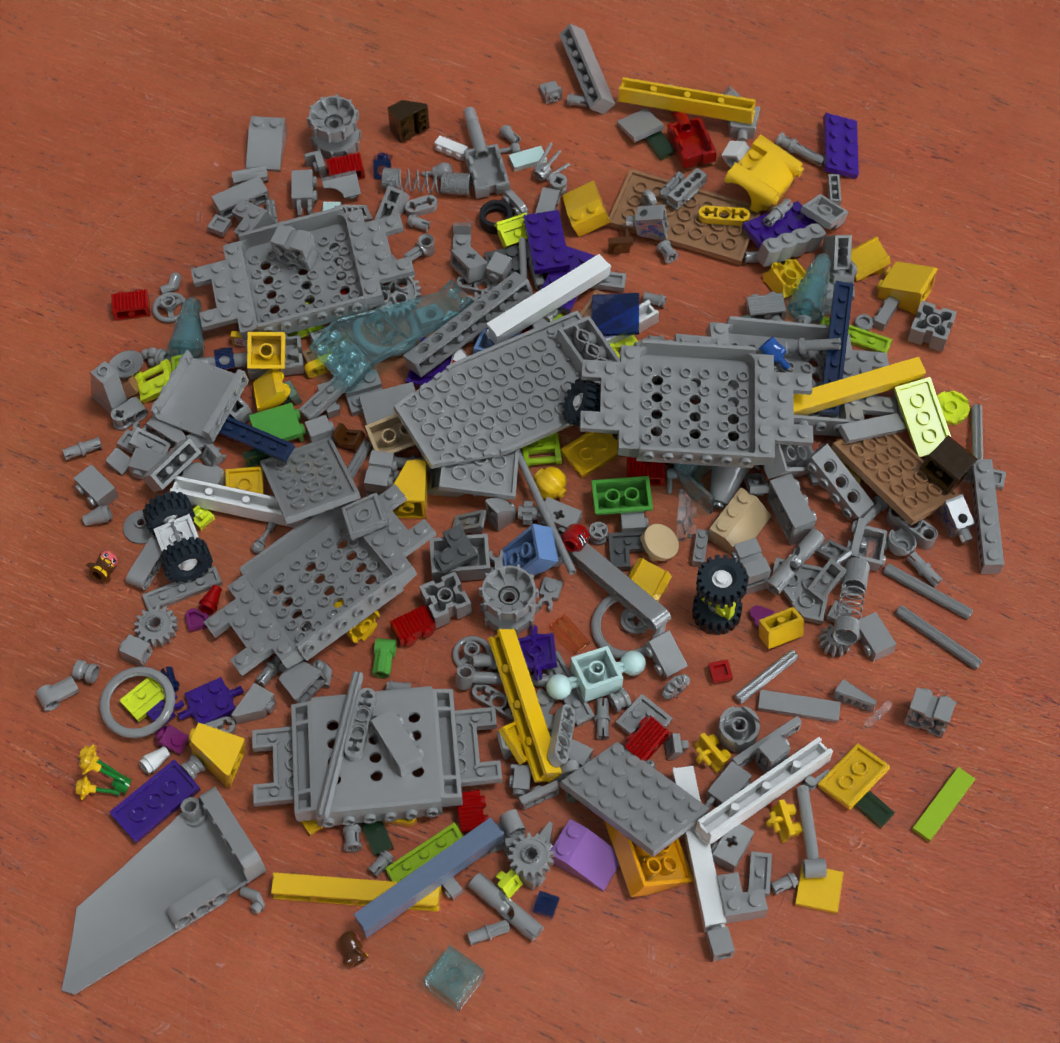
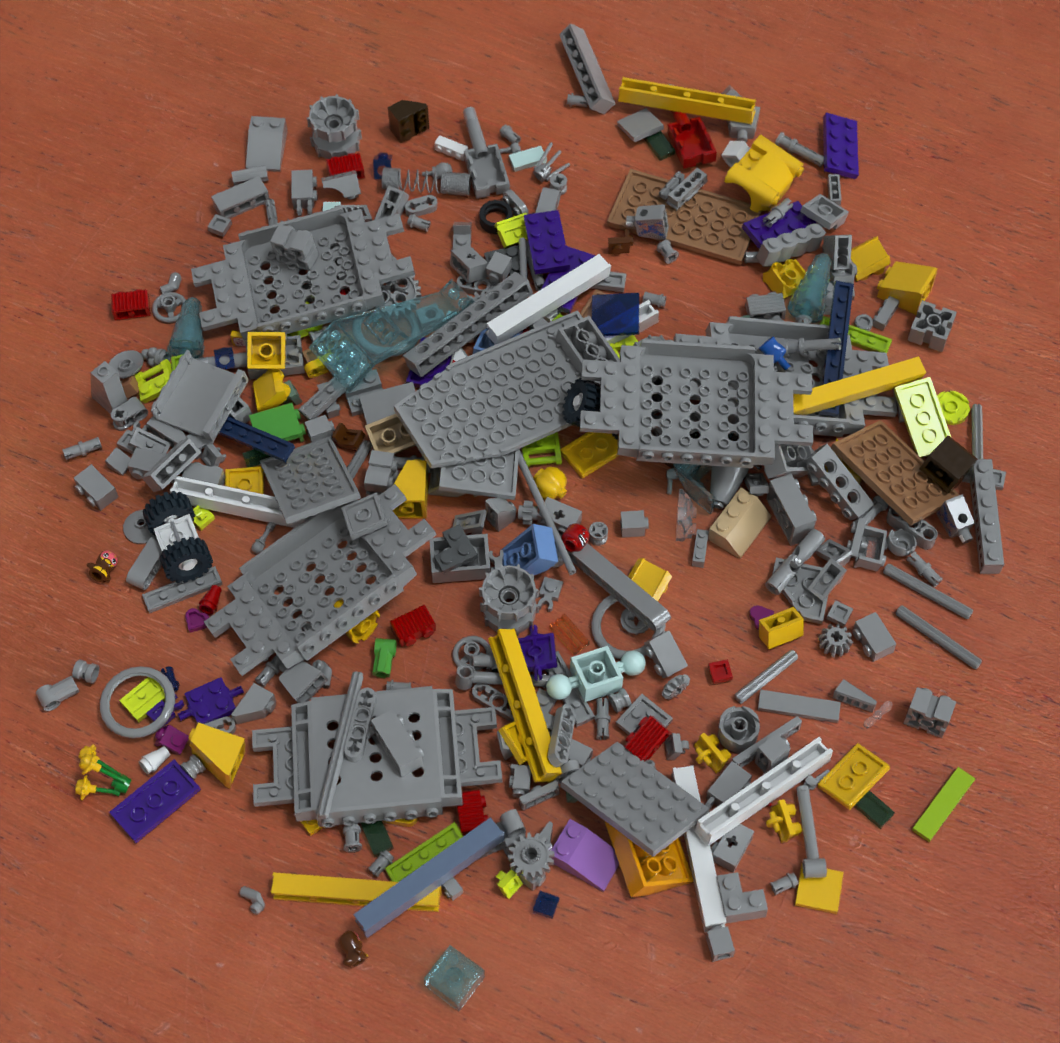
light grey panel [61,787,267,995] -> none
light grey cone [82,505,113,526] -> none
light grey brick [119,634,153,667] -> none
light grey gear [134,605,179,648] -> none
light grey brick [231,198,275,238] -> none
light grey bracket [304,150,327,178] -> none
light grey axle [404,234,435,261] -> none
light grey brick [419,571,472,628] -> none
light grey axle [467,920,510,946] -> none
light grey piece [468,873,544,942] -> none
light grey bracket [539,80,562,104] -> none
yellow slope [562,180,611,237] -> none
bright green slope [591,476,653,515] -> none
dark grey plate [608,531,646,570] -> none
red brick [626,457,665,486] -> none
tan tile [640,524,679,561] -> none
light grey tile [641,189,657,206] -> none
black plate [692,555,748,635] -> none
yellow beam [698,205,750,226] -> none
light grey brick [731,537,771,595] -> none
light grey plate [748,851,772,897] -> none
light grey piece [832,557,870,645] -> none
light grey tile [838,413,907,444] -> none

